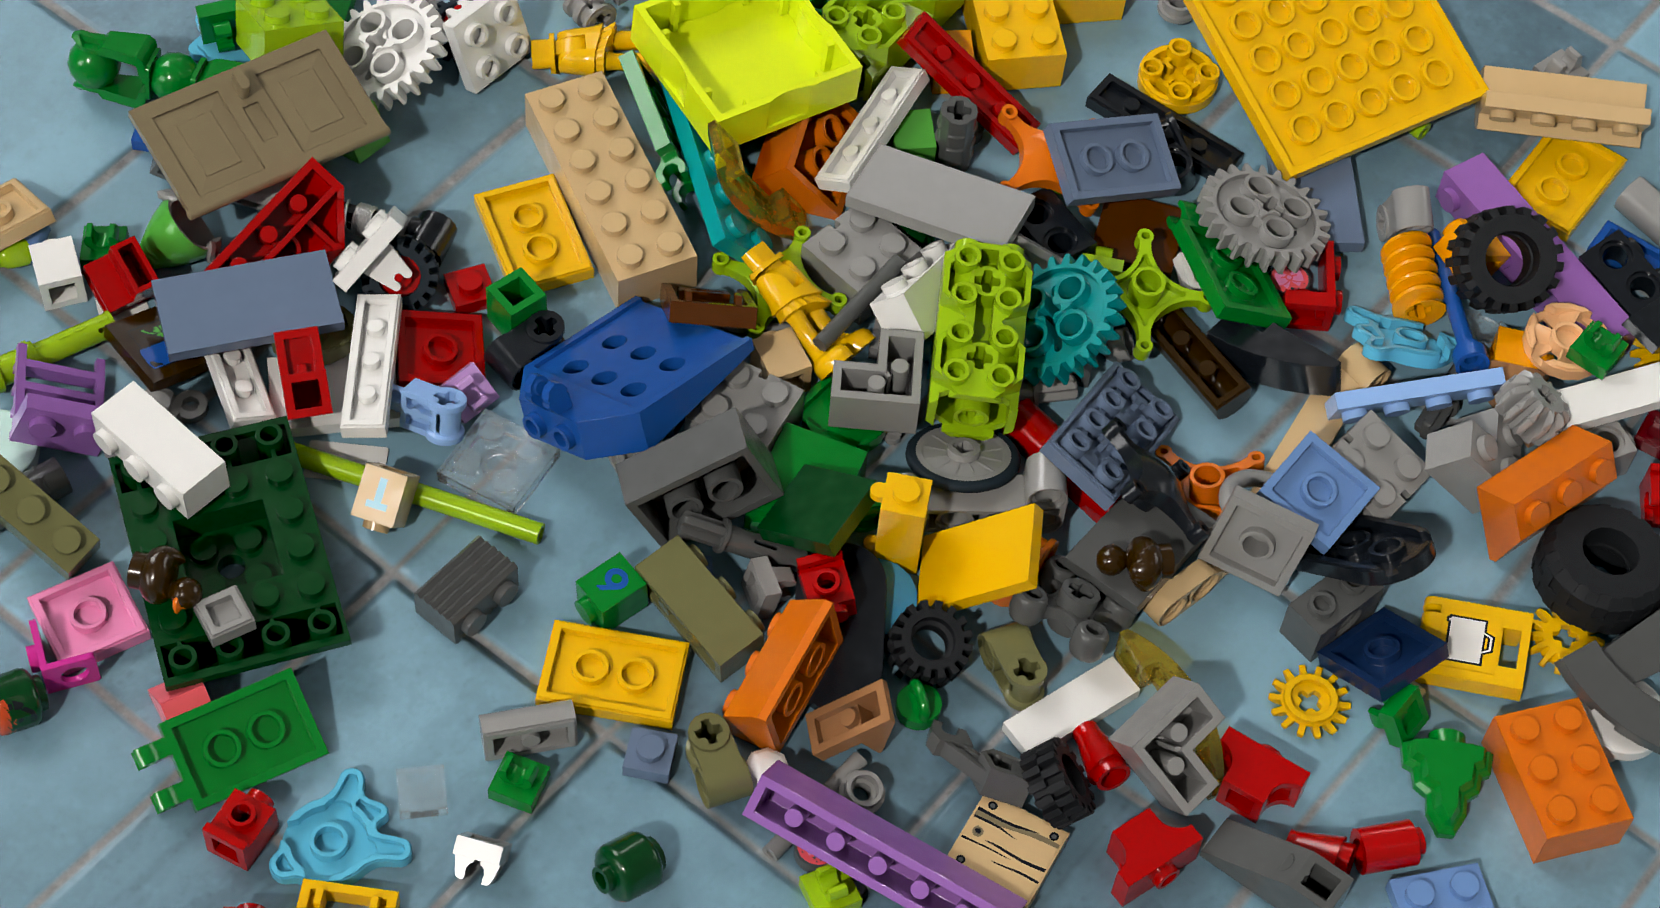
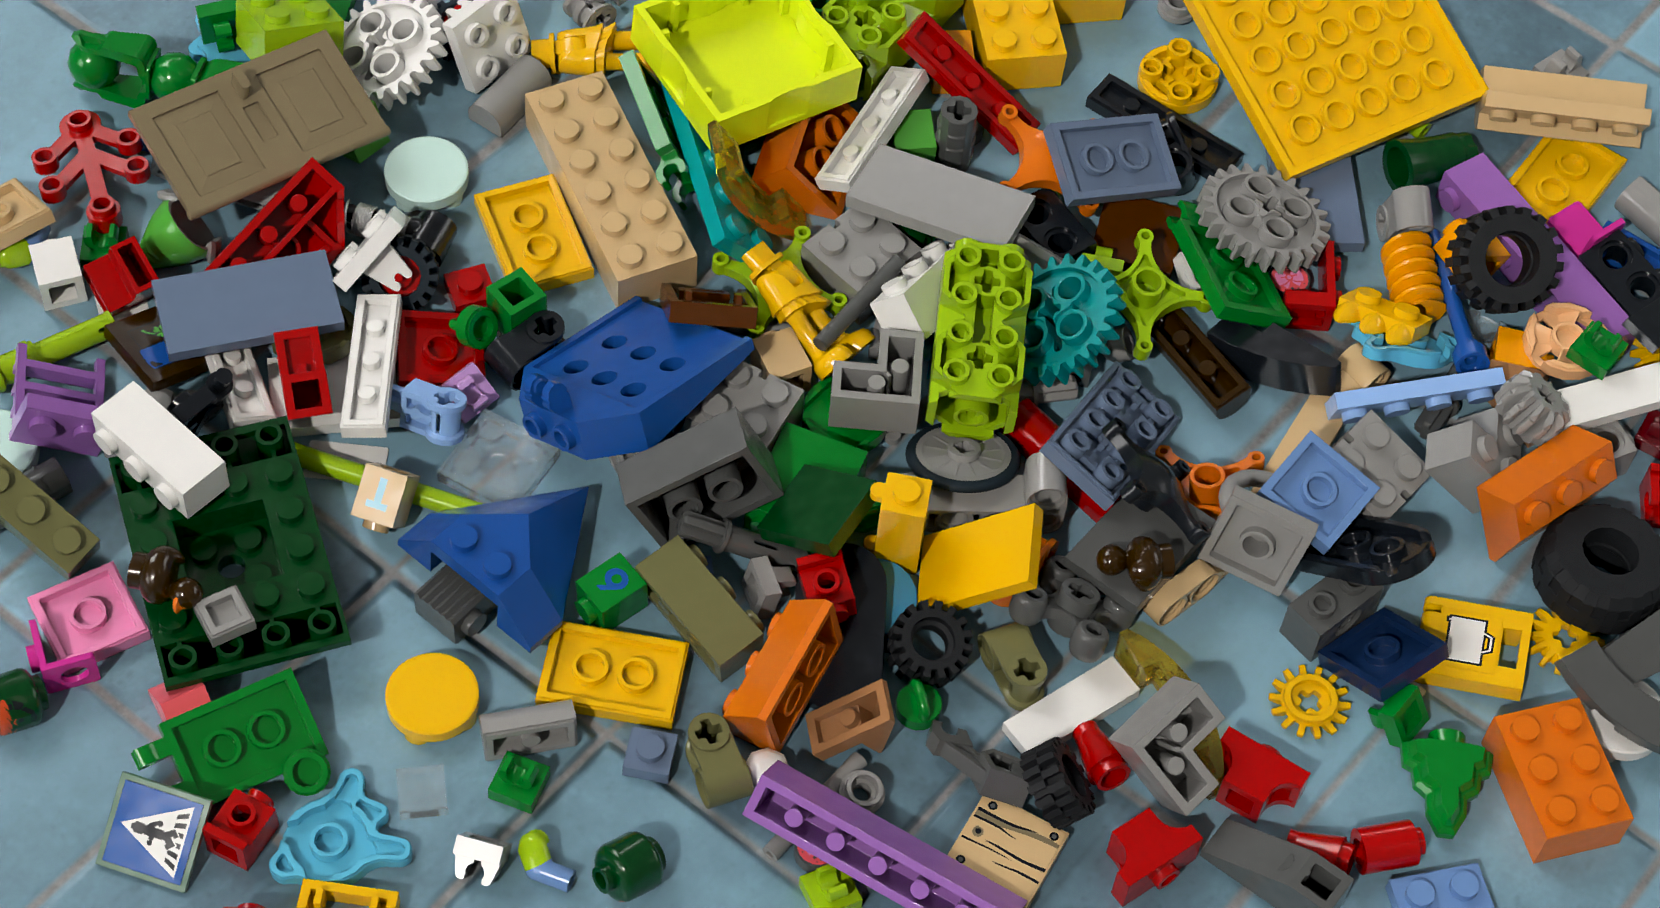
none -> red plant [31,110,151,234]
none -> piece [95,771,214,893]
none -> black plate [167,368,233,436]
none -> green tile [283,747,331,796]
none -> light aqua tile [384,136,469,212]
none -> yellow tile [385,653,480,745]
none -> blue wedge [398,486,589,653]
none -> green tile [449,304,498,350]
none -> light grey brick [468,55,552,138]
none -> arm [518,829,576,893]
none -> yellow plate [1333,287,1433,345]
none -> dark green plant [1382,132,1479,190]
none -> dark pink bracket [1547,201,1626,258]

